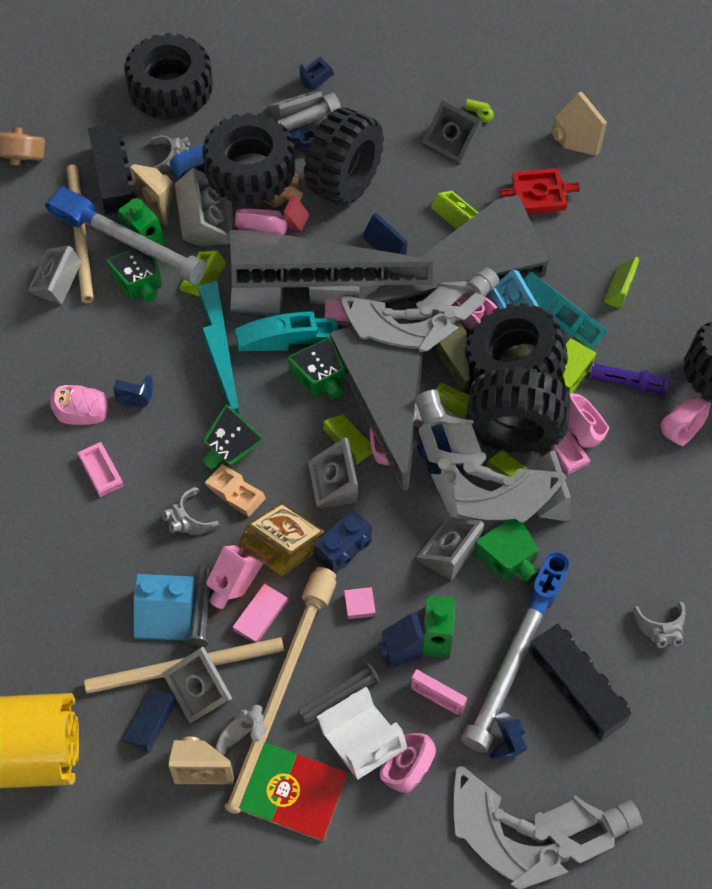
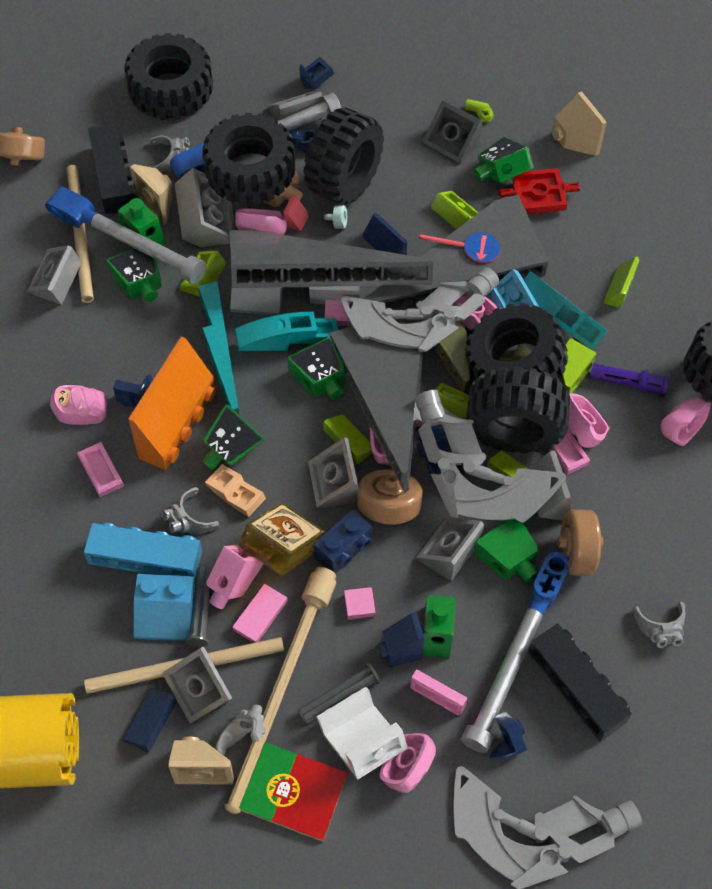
none -> dark azure brick [84,523,202,582]
none -> orange slope [128,337,216,471]
none -> light aqua tile [324,205,347,229]
none -> medium nougat wheel [357,469,423,525]
none -> blue piece [419,232,500,263]
none -> green torso [473,136,534,183]
none -> medium nougat wheel [557,509,604,576]

